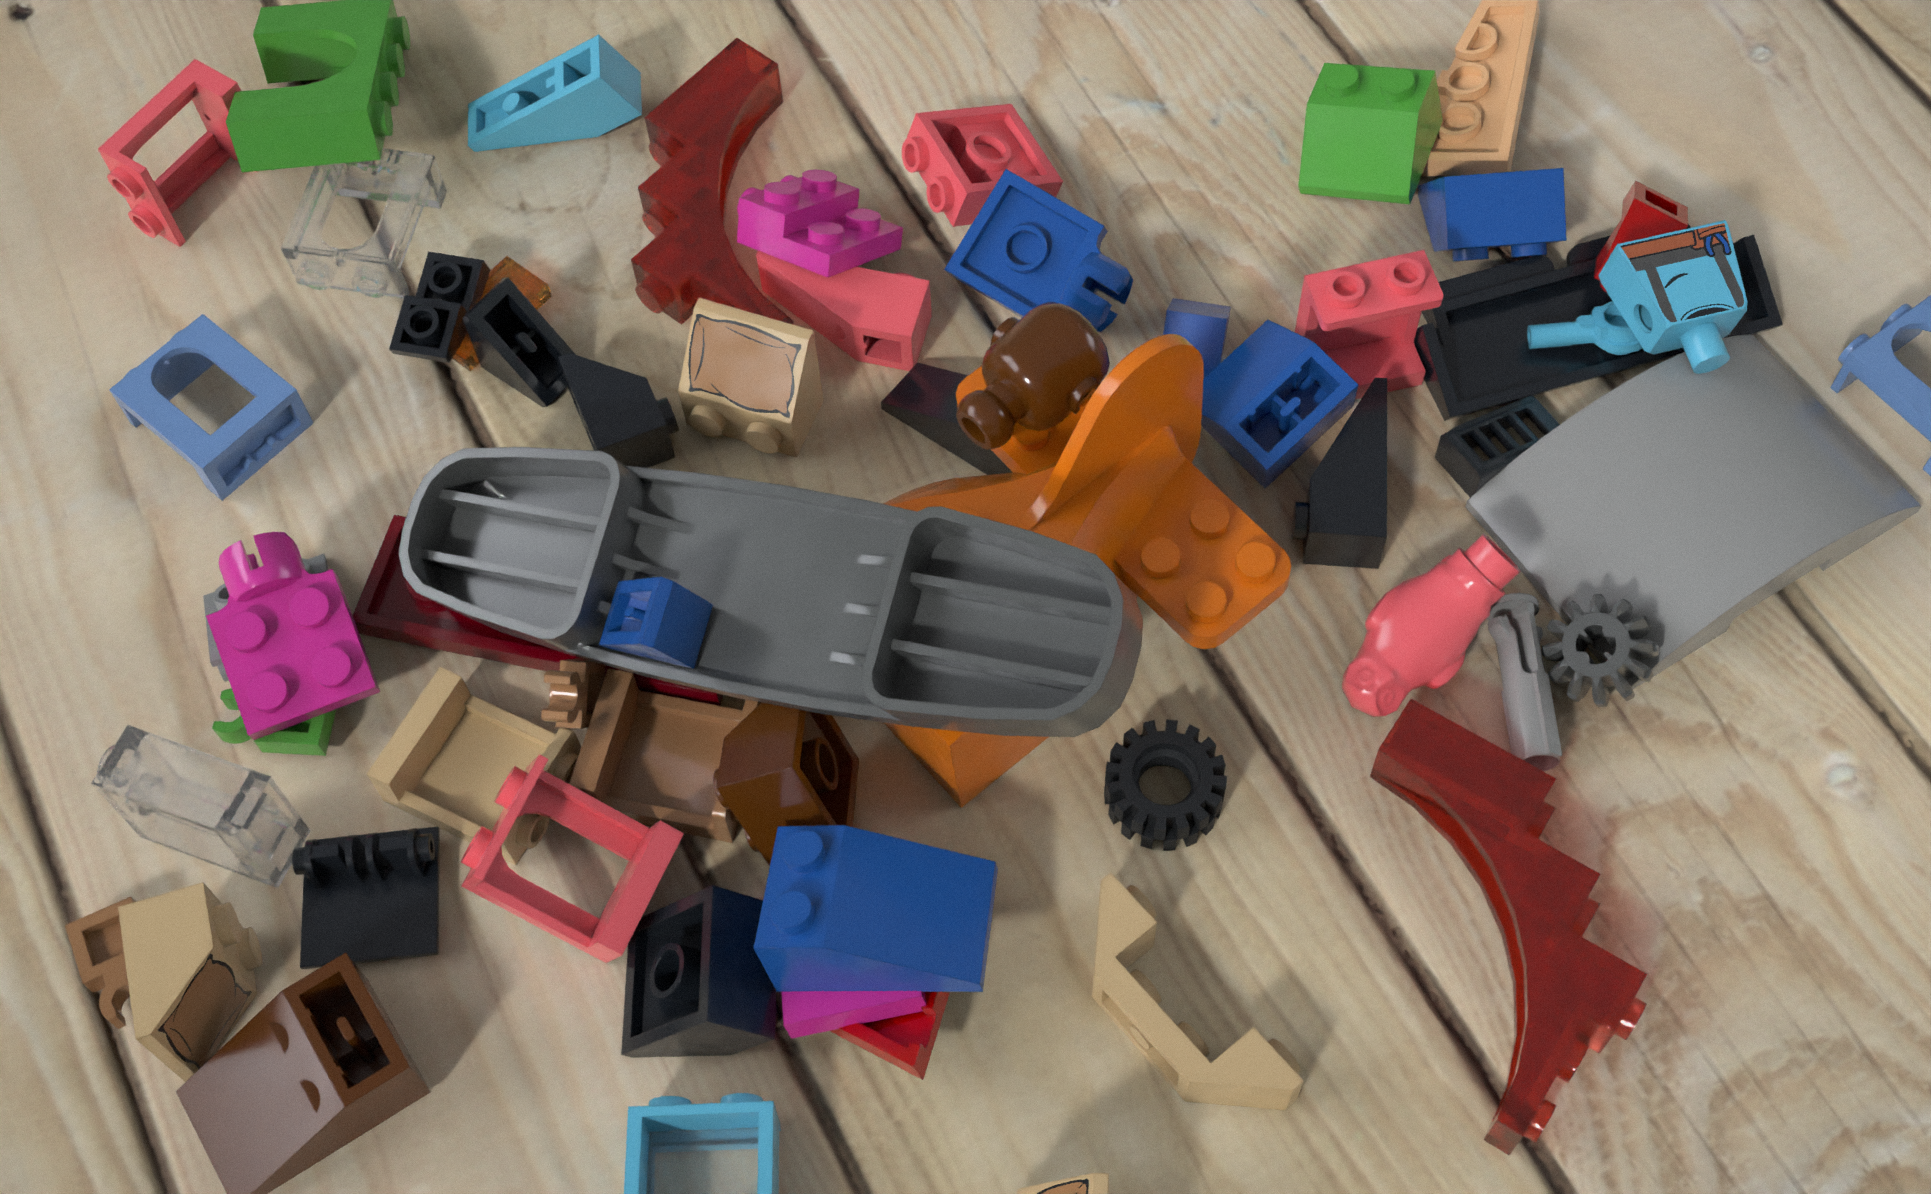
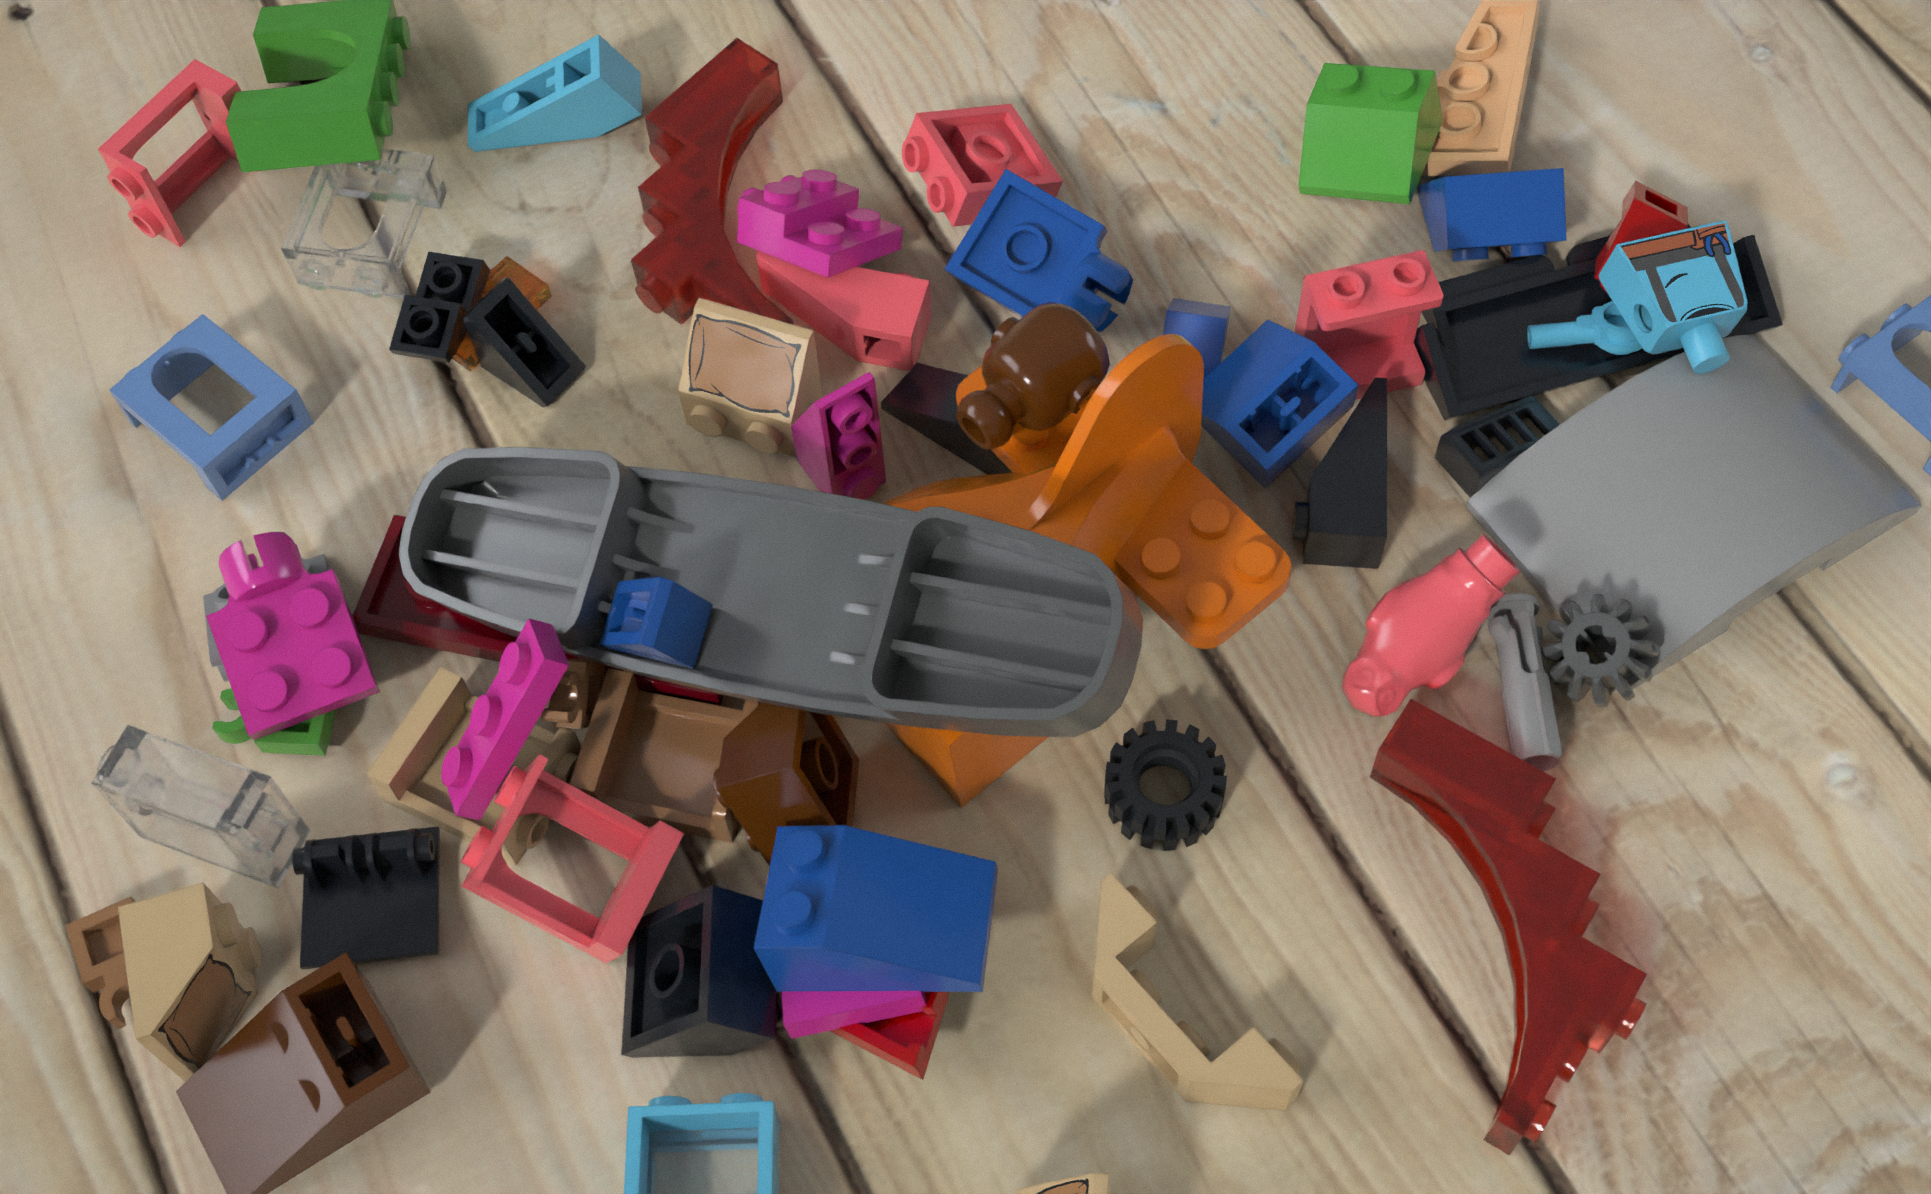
black slope [558,353,679,468] -> none
none -> dark pink plate [441,618,569,820]
none -> dark pink slope [791,371,886,500]

